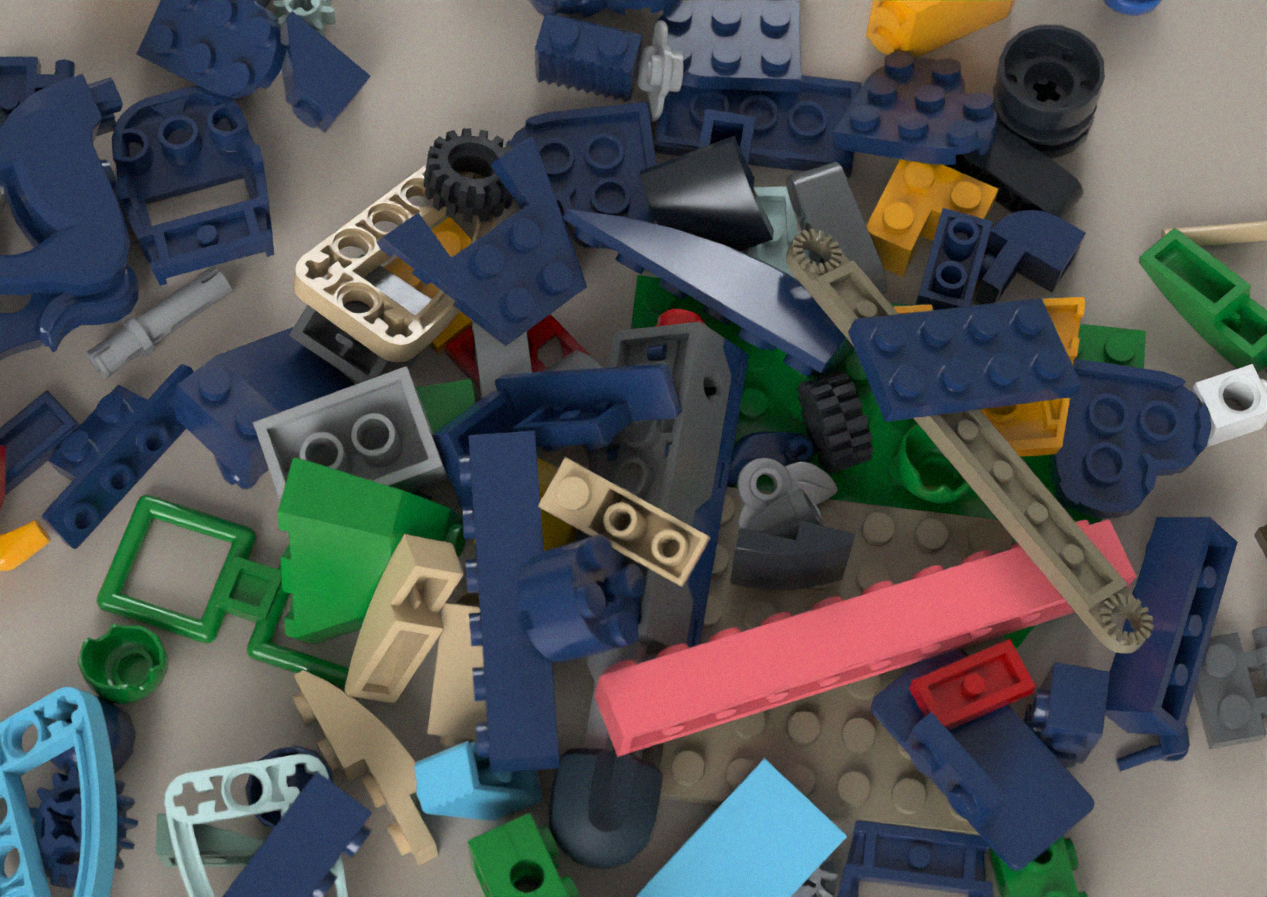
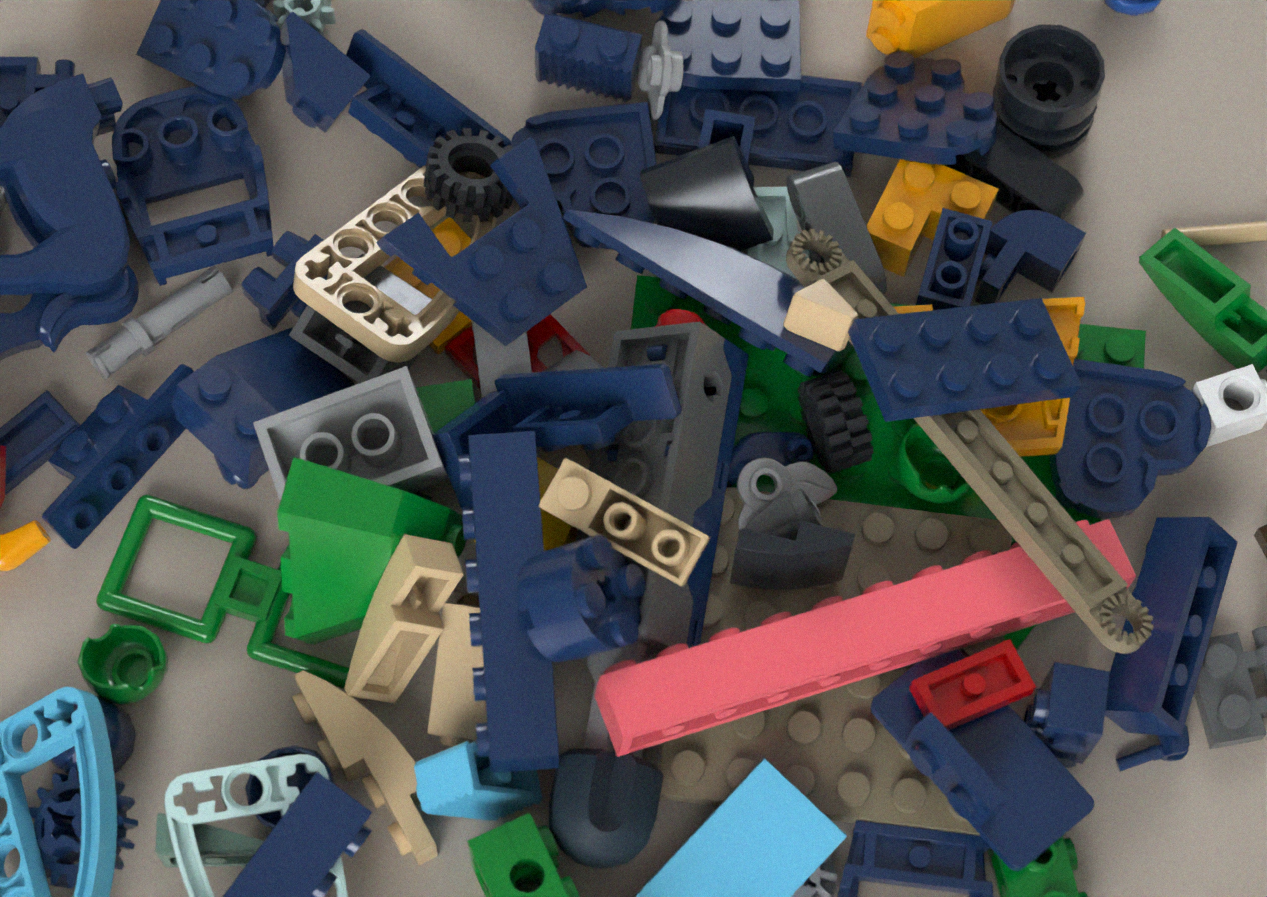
none -> dark blue hips [242,231,328,330]
none -> dark blue bracket [346,29,510,168]
none -> tan slope [783,278,858,351]

